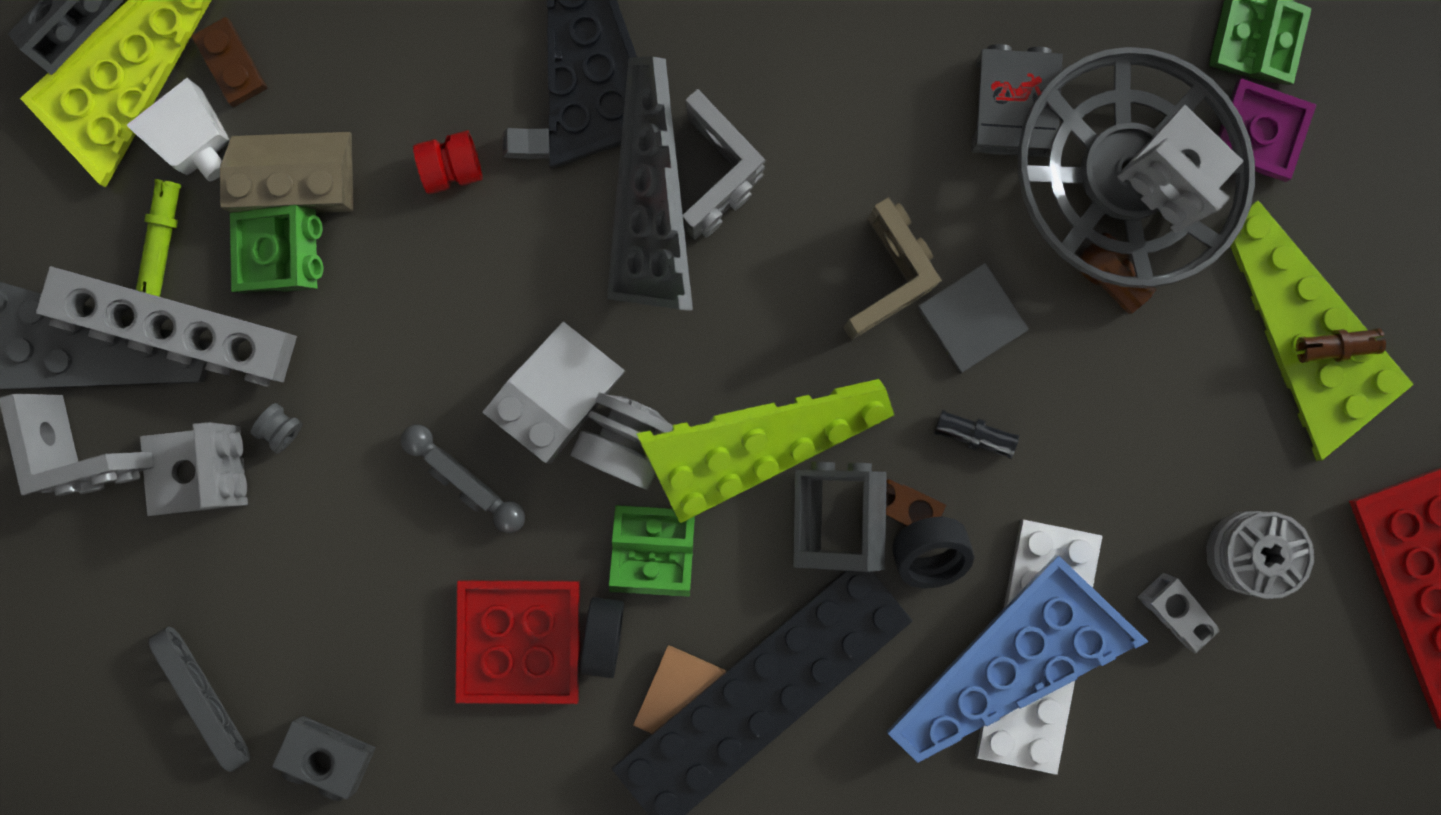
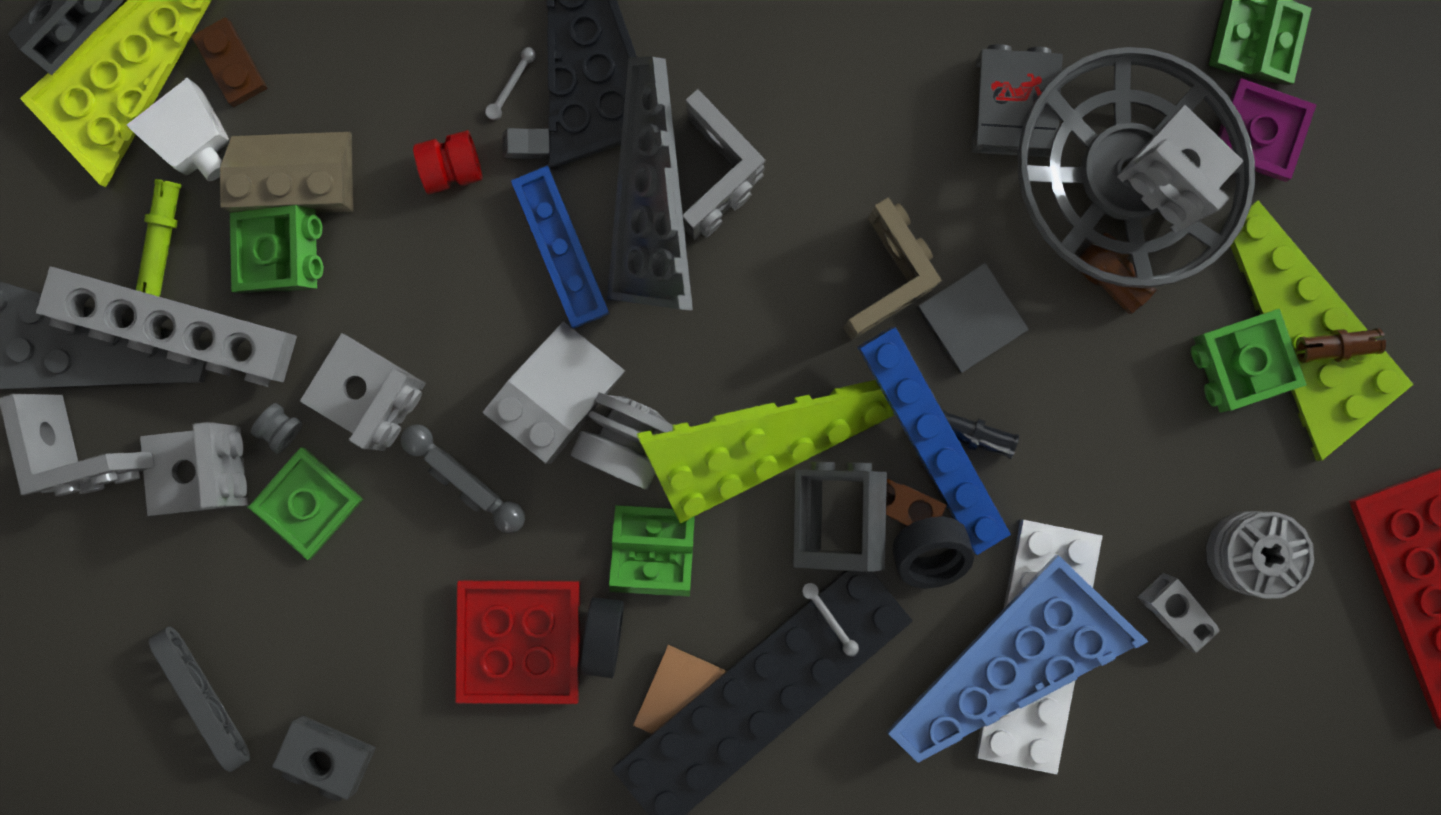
none -> bright green tile [248,447,364,560]
none -> light grey bracket [300,333,426,451]
none -> light grey hinge [485,47,536,121]
none -> blue plate [511,166,610,329]
none -> light grey hinge [802,583,859,656]
none -> blue plate [857,326,1011,555]
none -> bright green plate [1191,308,1307,413]

